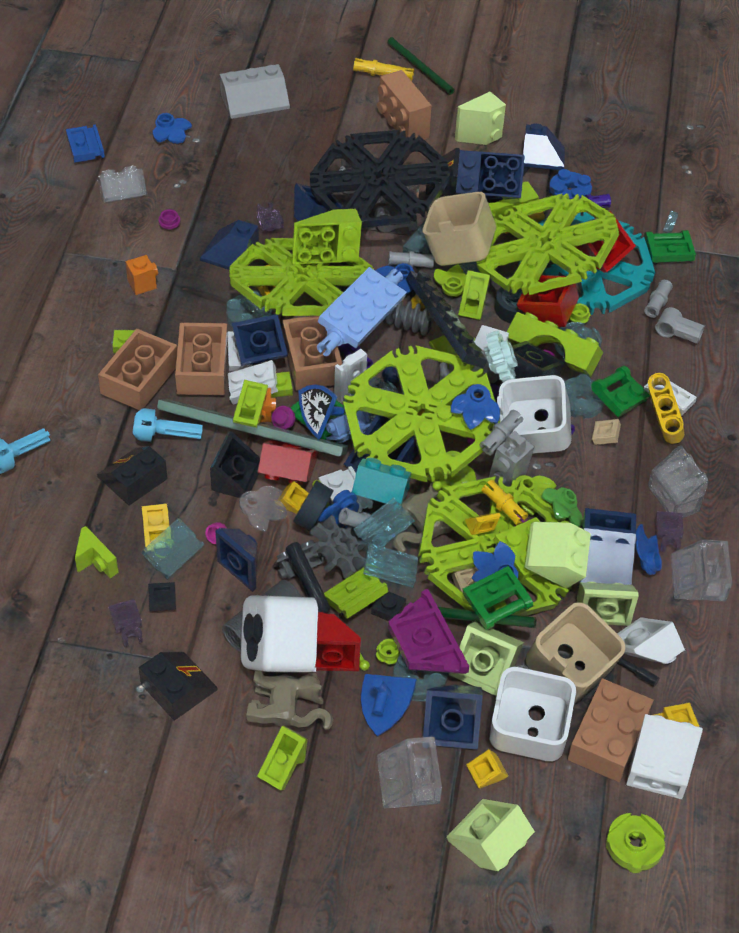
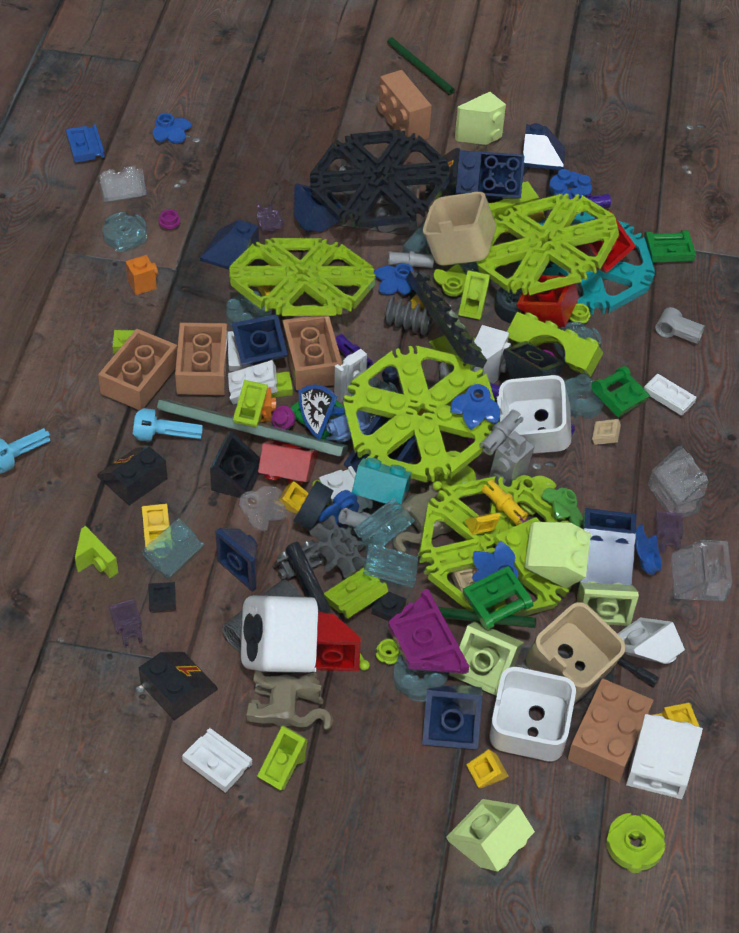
dark pink hinge [205,522,227,544] -> none
light grey slope [220,64,290,119] -> none
lime slope [292,209,362,264] -> none
light blue plate [317,267,407,356] -> none
yellow pin [353,58,414,81] -> none
blue shield [361,674,417,737] -> none
clear slope [377,737,442,809] -> none
light aqua gear [484,330,518,383] -> none
light grey pin [645,280,673,318] -> none
yellow beam [648,373,684,444] -> none
clear light blue tile [663,211,678,233] -> none
none -> clear light blue plate [102,212,147,252]
none -> white plate [182,728,252,793]

